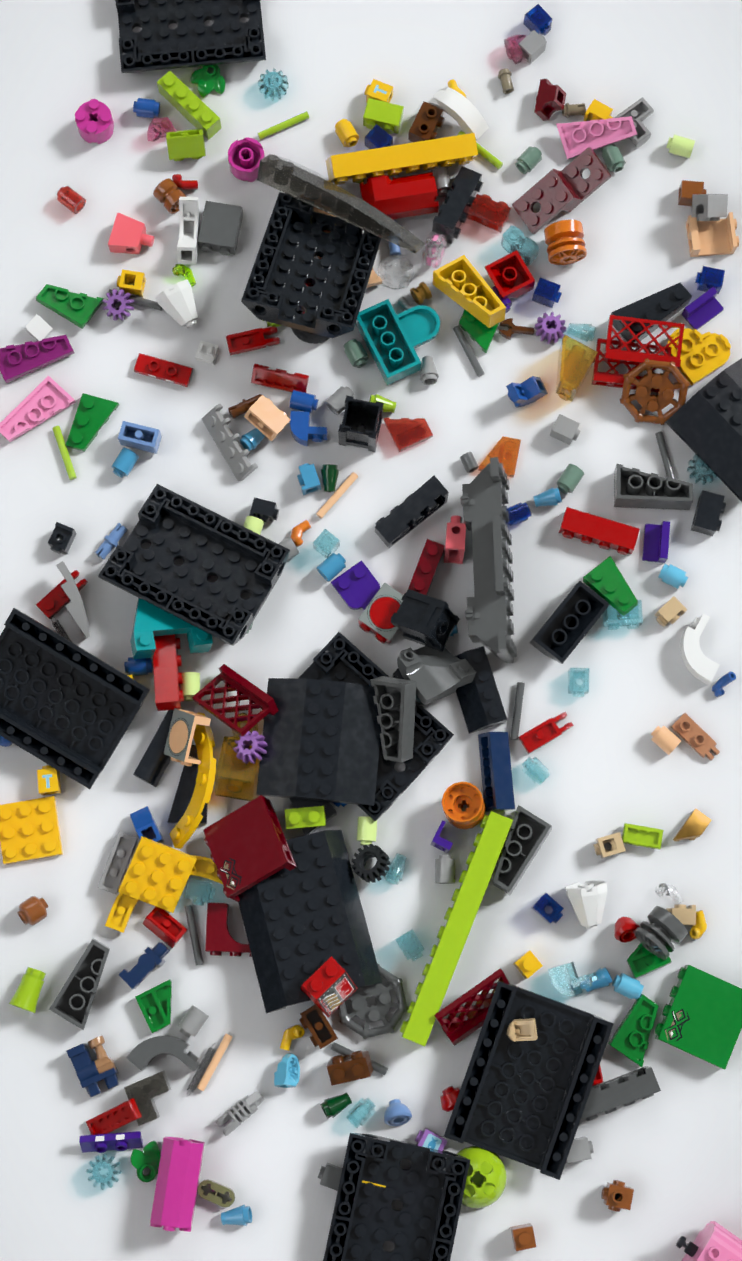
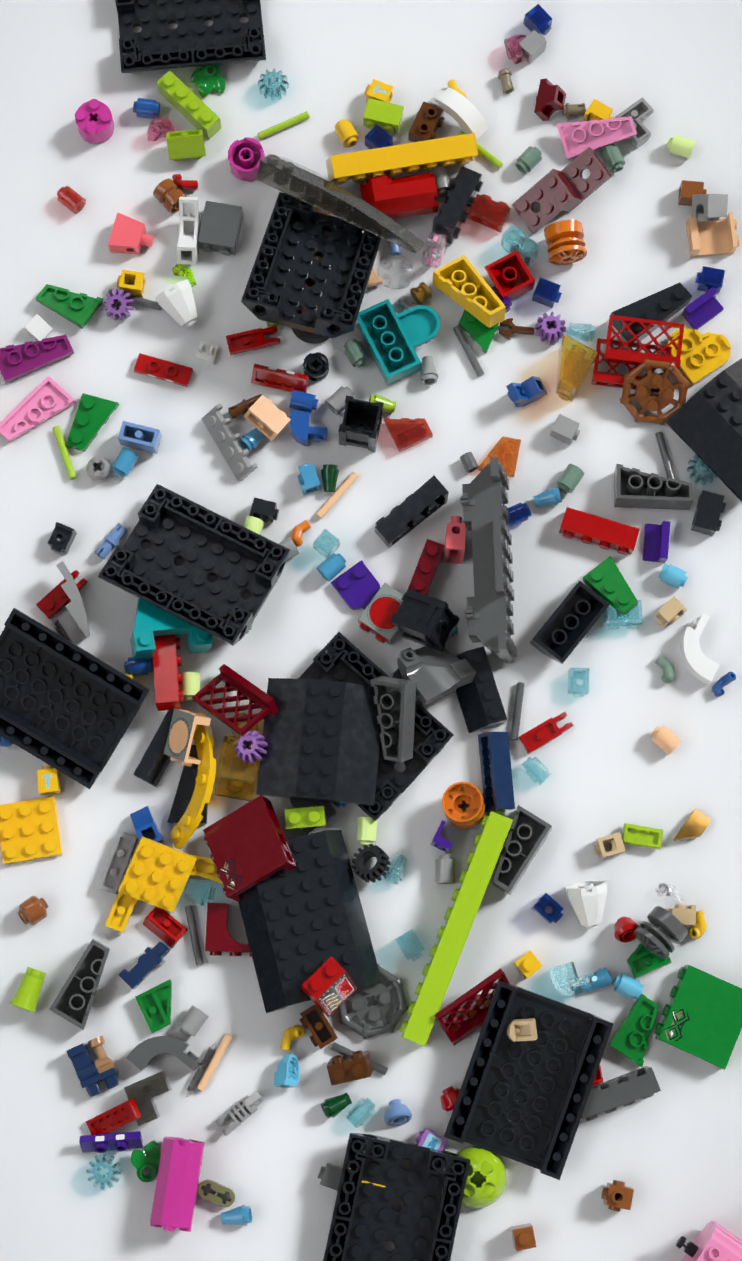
light grey brick [566,1137,594,1163] -> none
nougat hinge [671,713,720,761] -> none
none -> light grey piece [86,457,110,480]
none -> black wheel [303,352,329,382]
none -> sand green arm [655,655,675,684]

